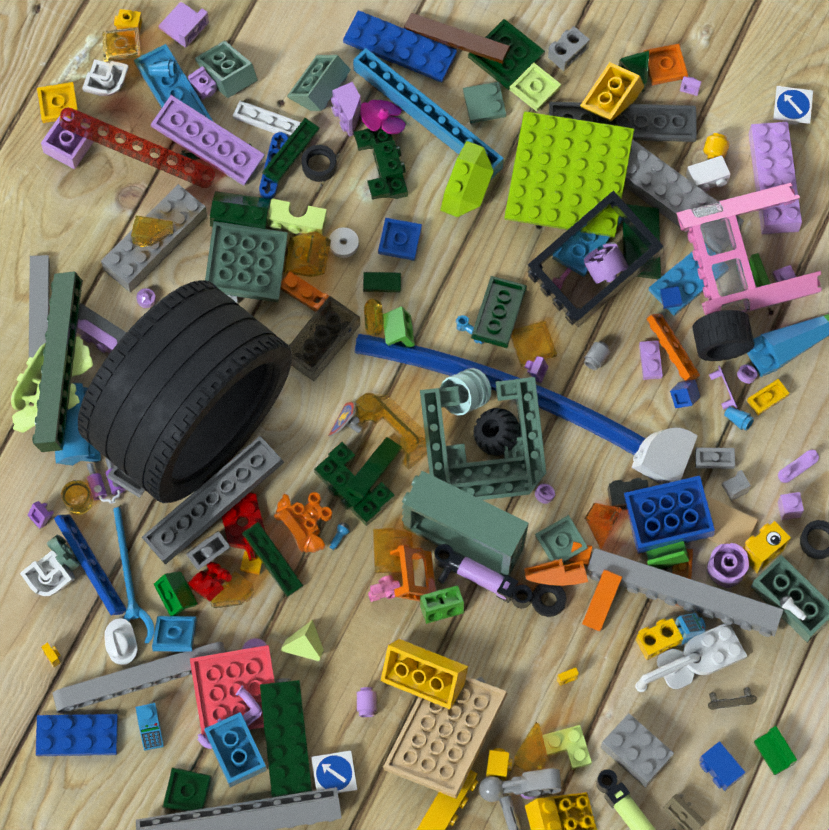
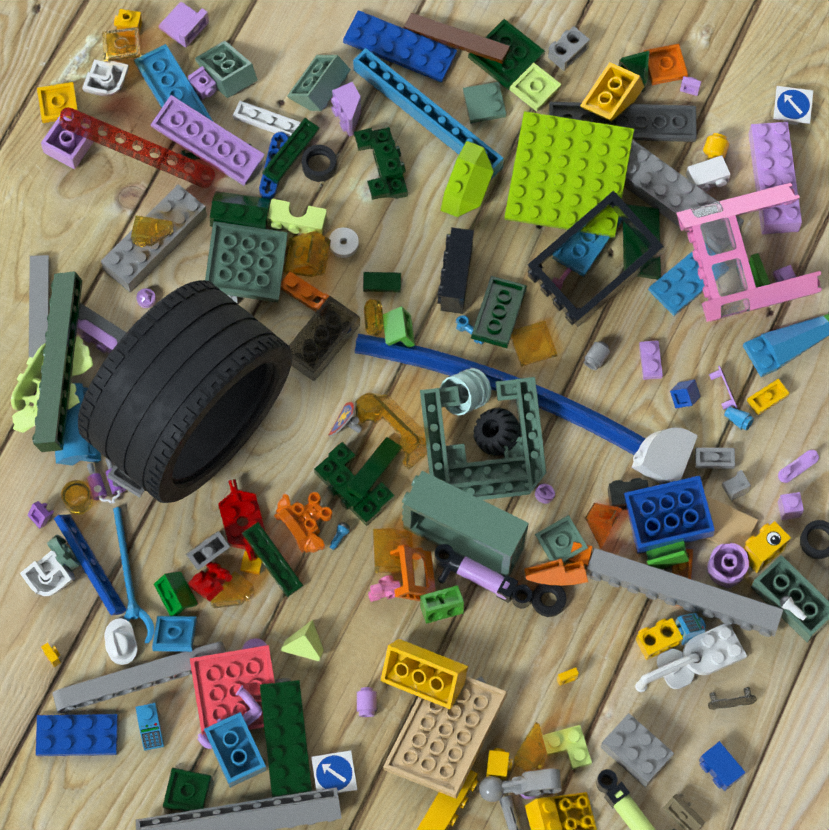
dark grey plate [142,436,284,565] -> none
dark azure cone [149,60,177,78] -> none
dark pink piece [360,100,406,134] -> none
blue plate [378,218,422,261] -> none
medium lavender tile [525,356,549,383] -> none
orange tile [582,569,623,631] -> none
lavender brick [584,242,629,284] -> none
orange plate [647,314,700,381] -> none
blue tile [660,286,682,309] -> none
black tyre [692,310,755,361] -> none
lavender tile [737,365,757,384] -> none
green panel [754,726,797,775] -> none
none -> black brick [437,227,474,314]

